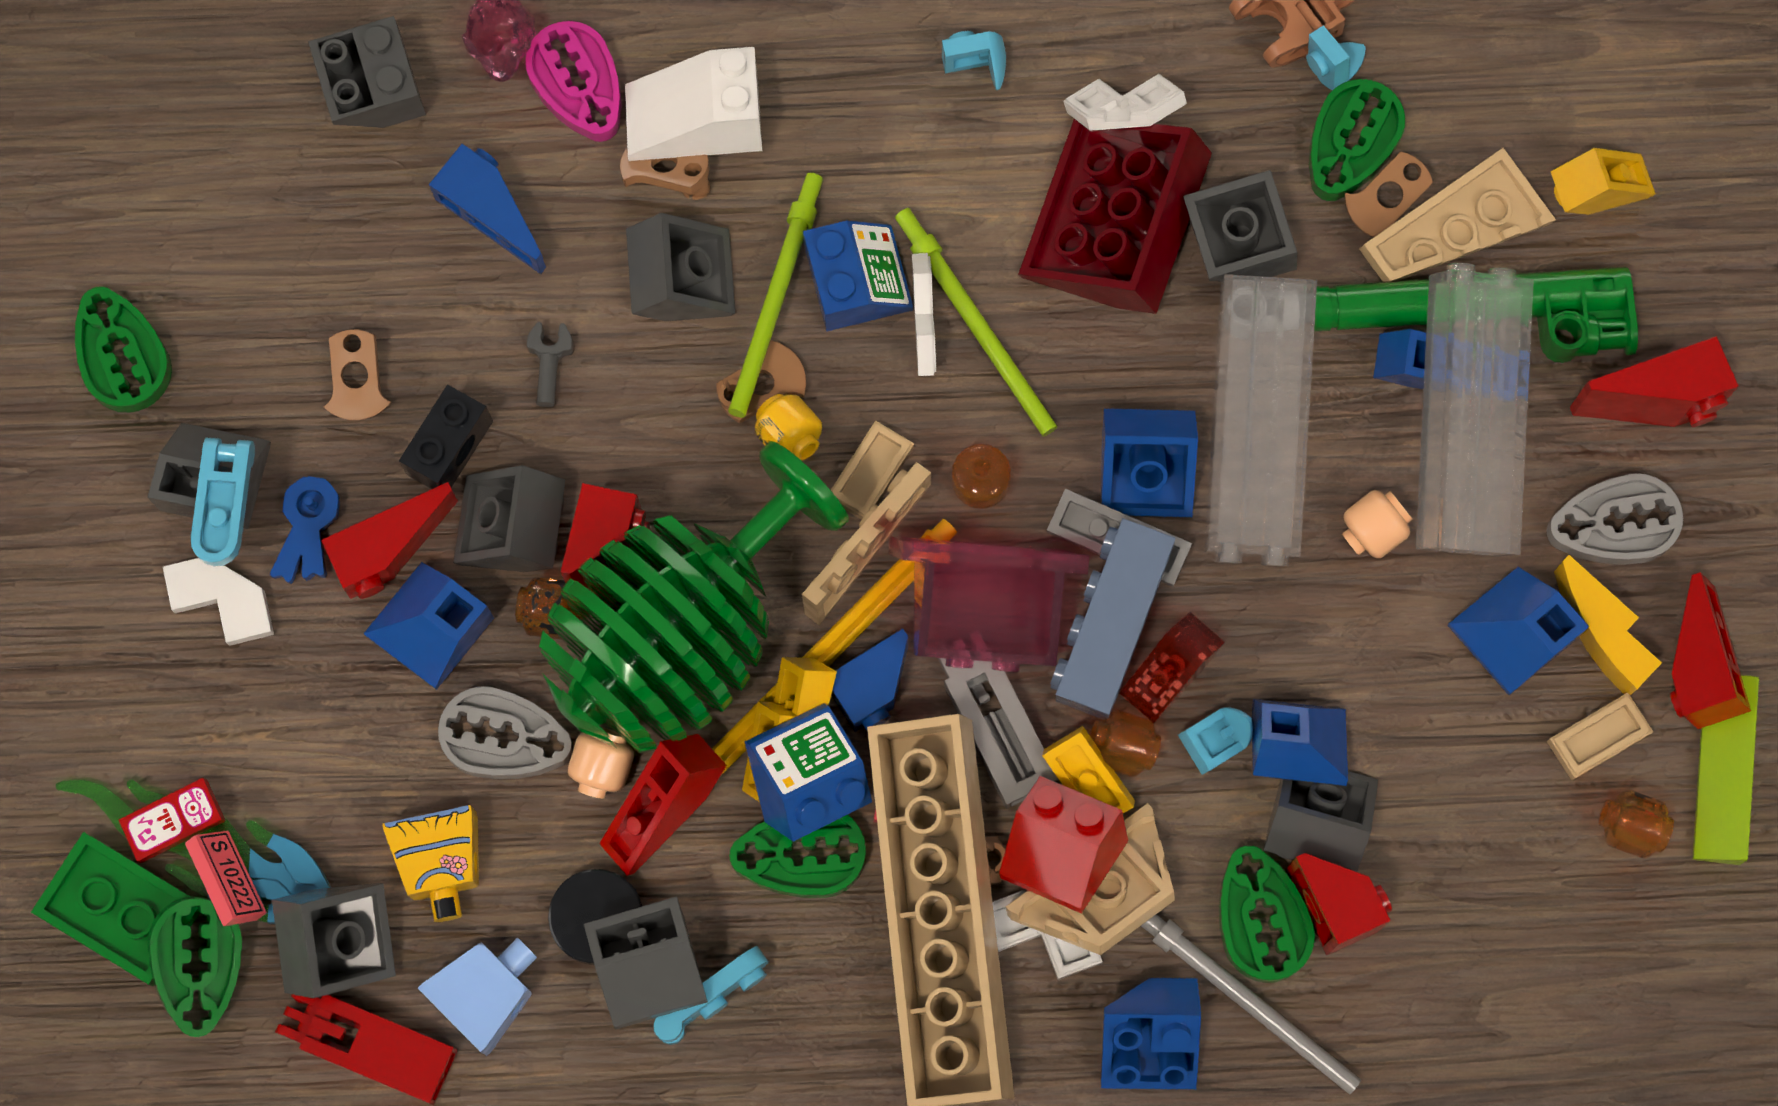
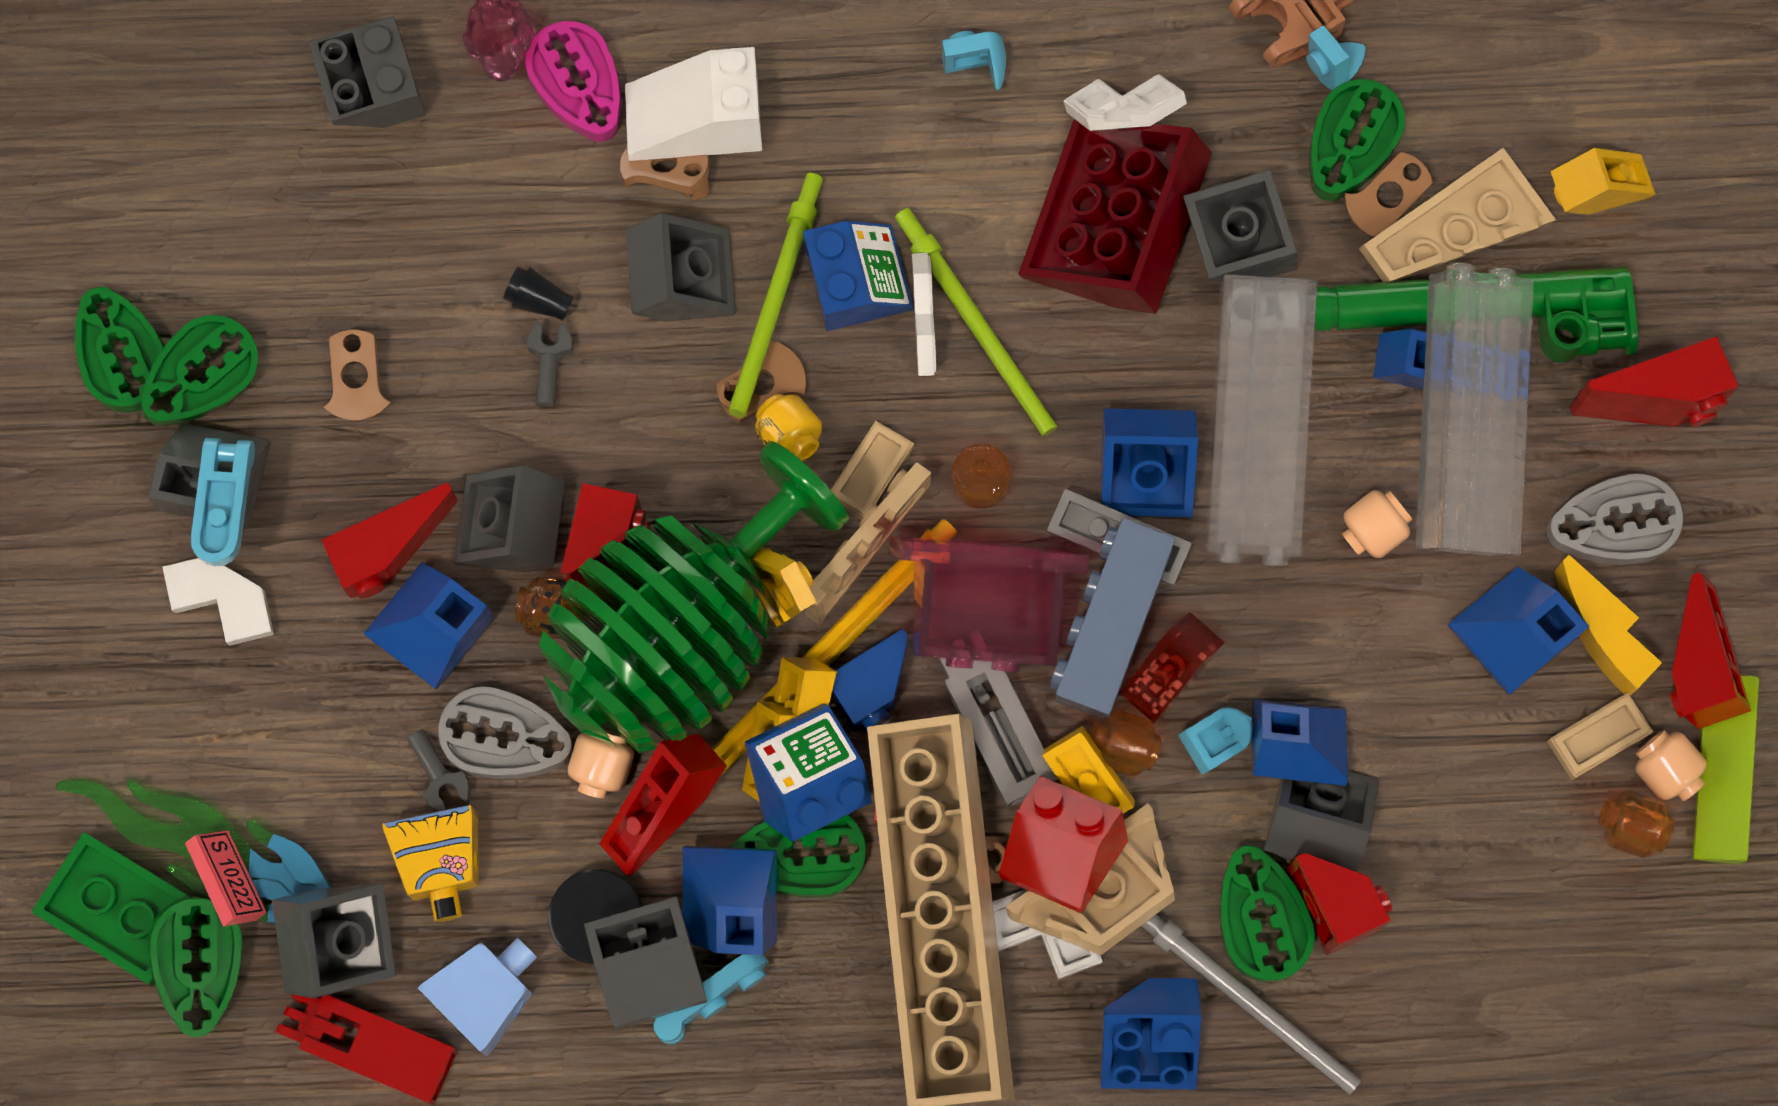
tile [119,778,226,863] -> none
blue piece [270,476,340,584] -> none
black brick [399,384,493,489] -> none
blue slope [429,144,546,274] -> none
none -> green piece [141,315,258,426]
none -> dark grey bar [407,730,471,812]
none -> black cone [503,266,574,321]
none -> blue slope [682,846,777,955]
none -> yellow wing [751,547,816,629]
none -> light nougat head [1636,730,1707,801]

